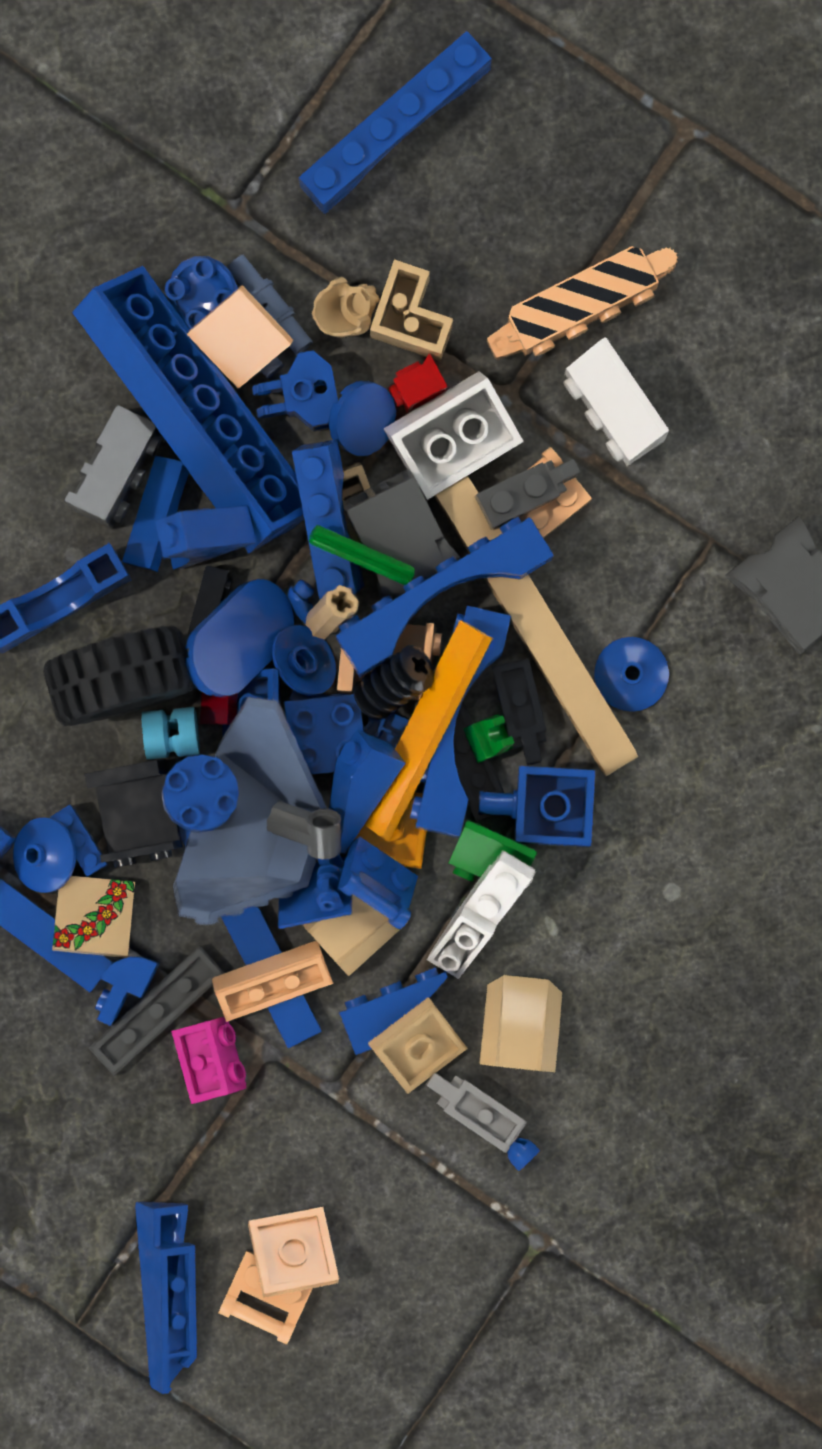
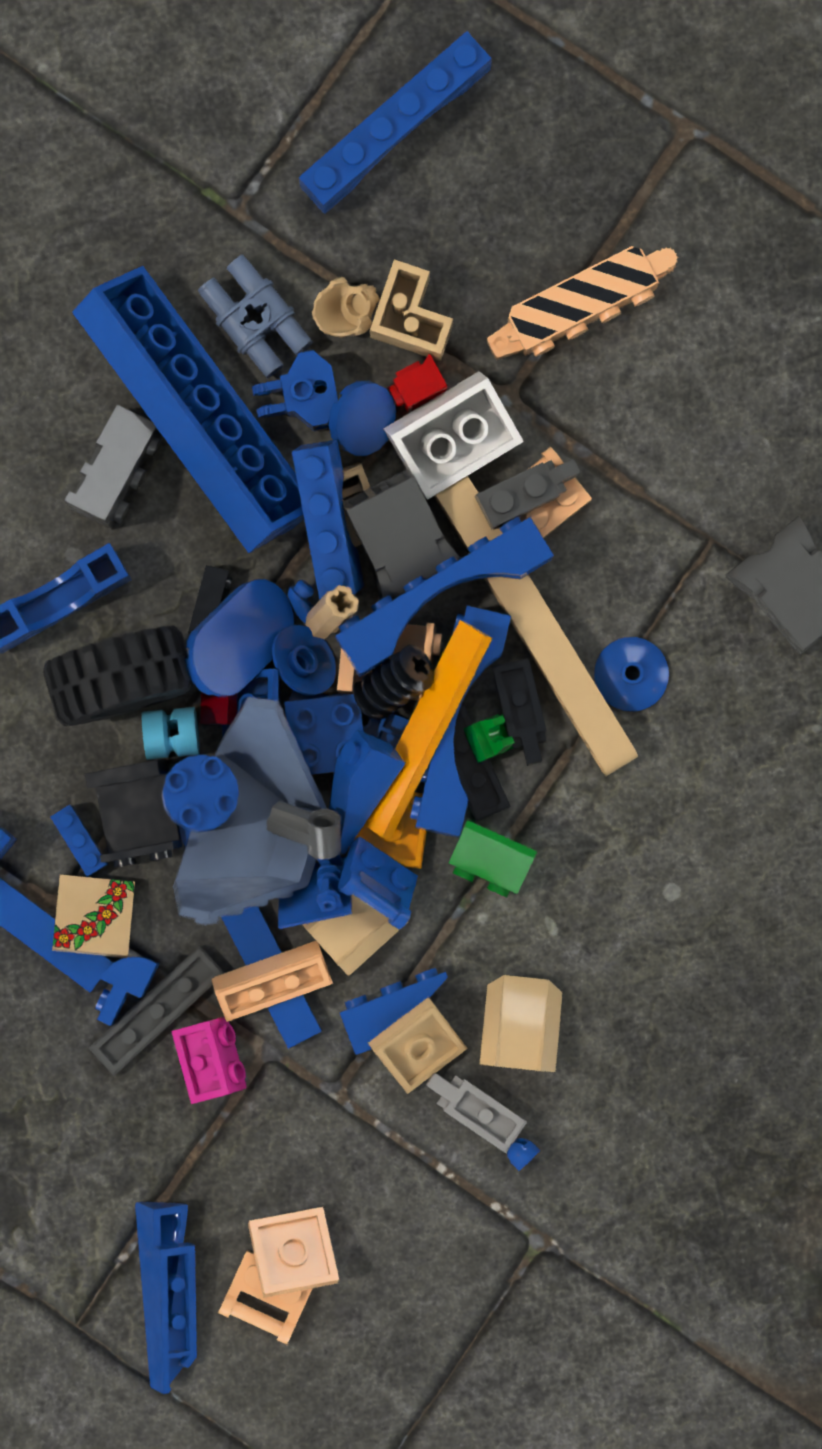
blue dish [13,817,76,893] -> none
blue tile [122,456,189,572] -> none
blue arch [155,506,256,570] -> none
blue dish [165,256,238,329] -> none
light nougat tile [187,285,293,389] -> none
green axle [309,525,415,585] -> none
white slope [427,851,536,979] -> none
blue brick [478,766,595,847] -> none
white slope [564,337,669,466] -> none

